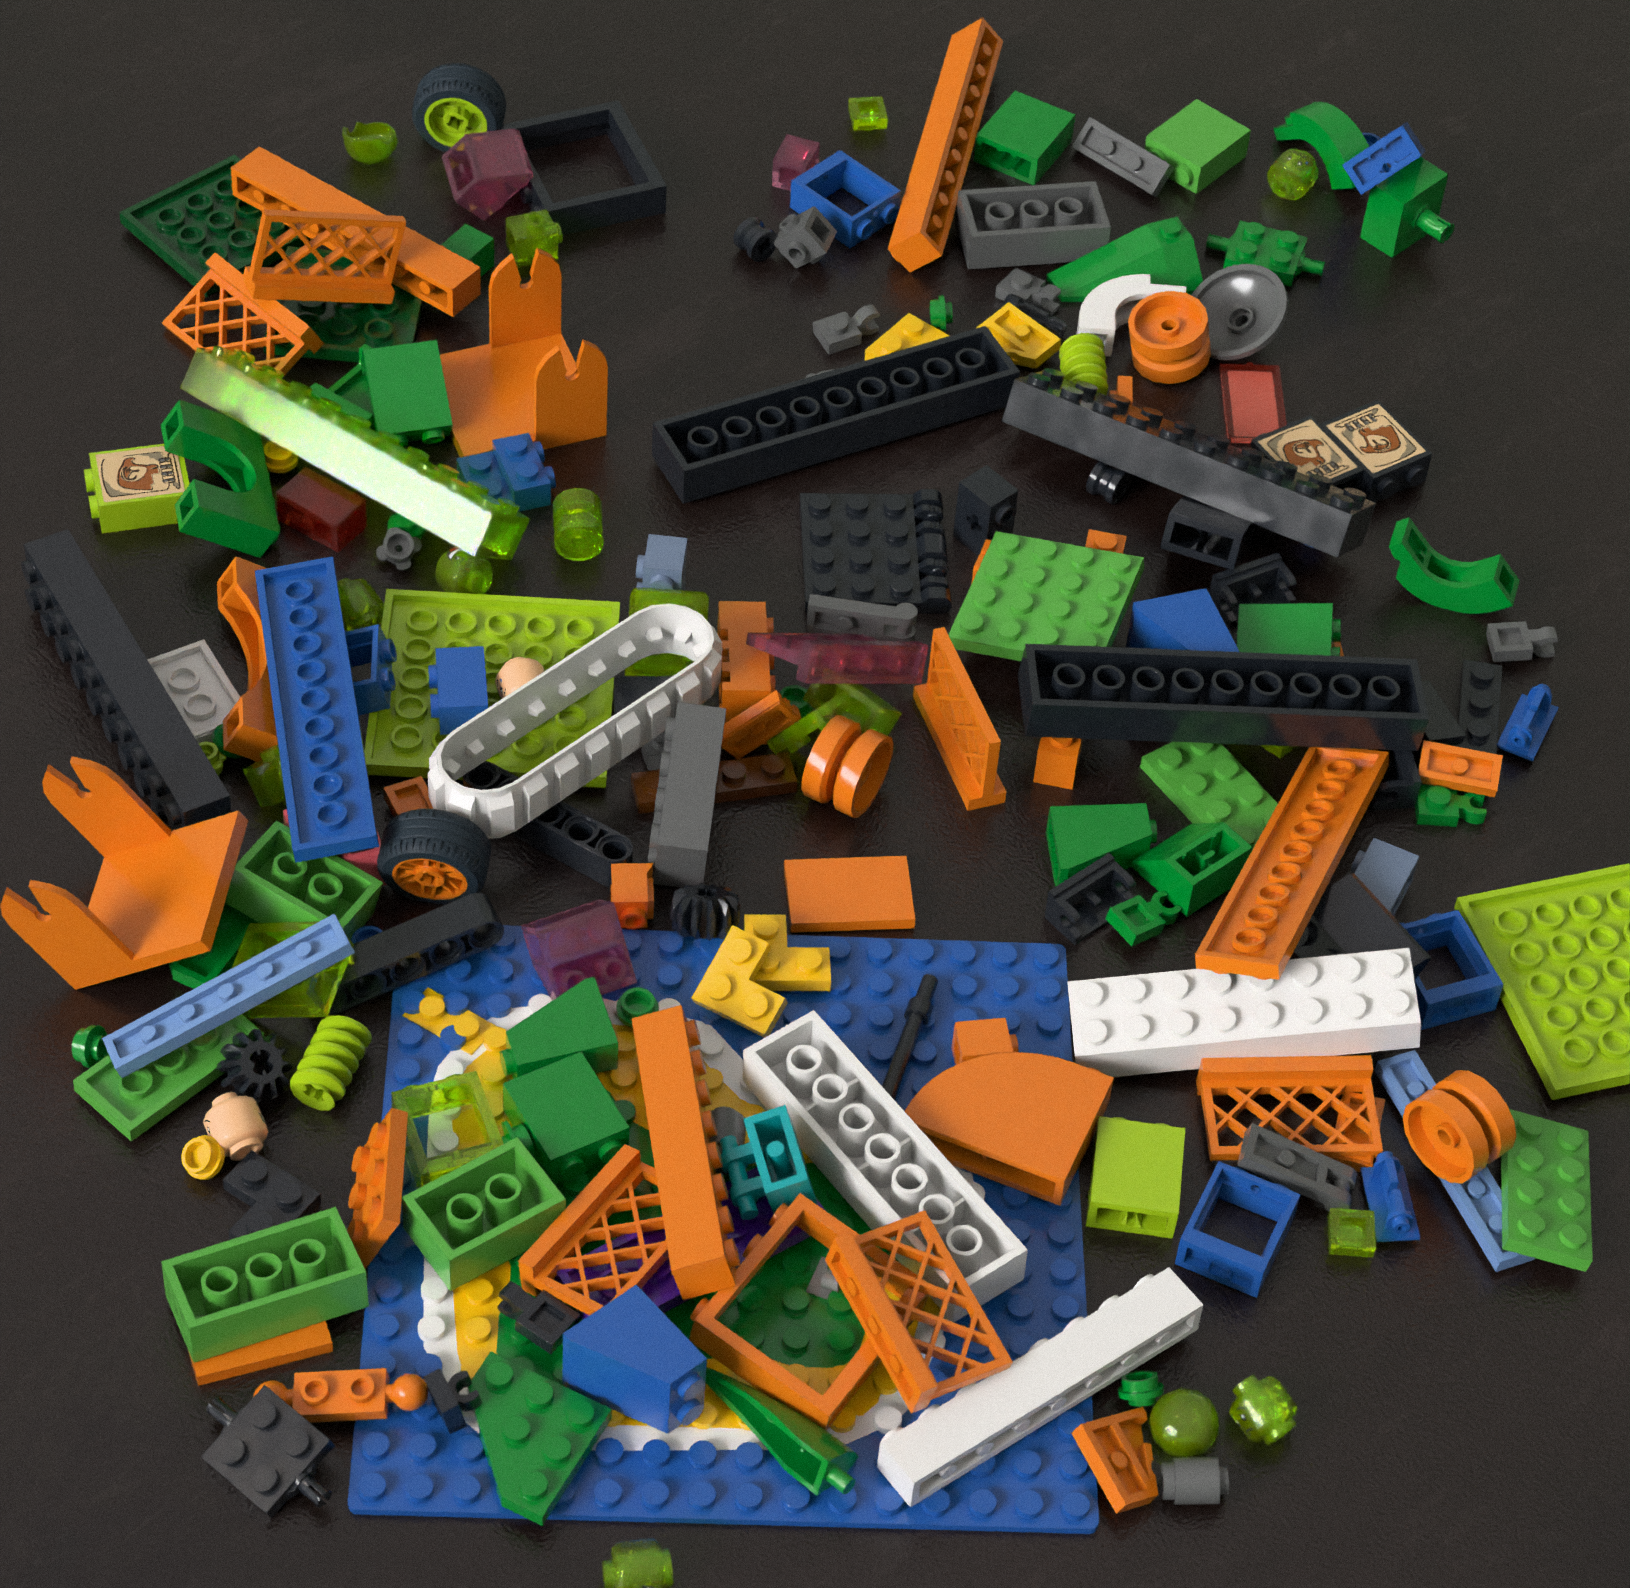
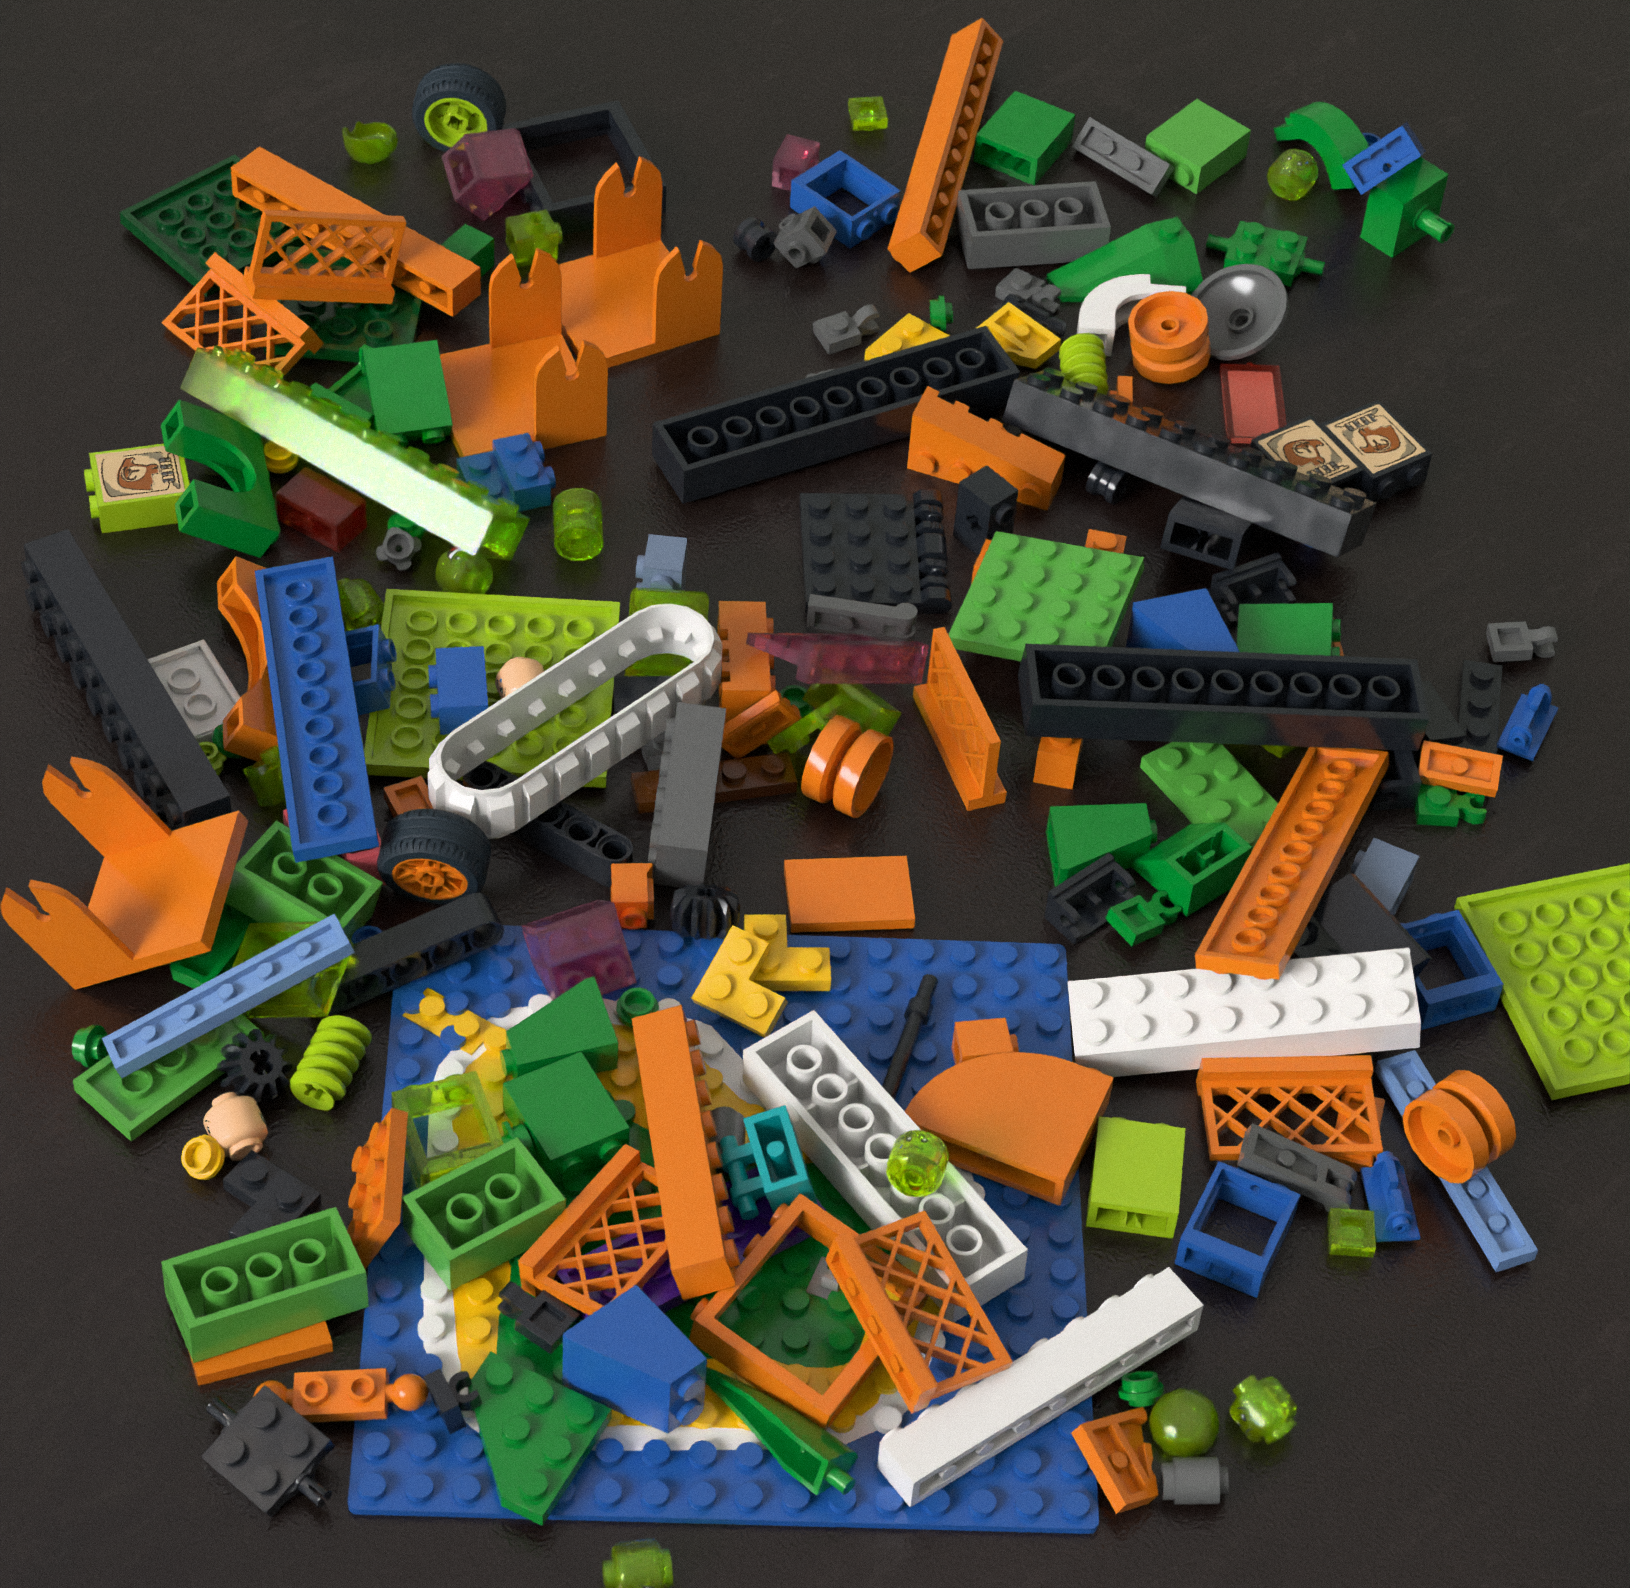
green arch [1389,517,1520,614] -> none
bright green plate [1501,1109,1593,1272] -> none
none -> orange piece [528,156,723,368]
none -> clear neon green head [886,1130,949,1197]
none -> orange wedge [907,386,1065,511]

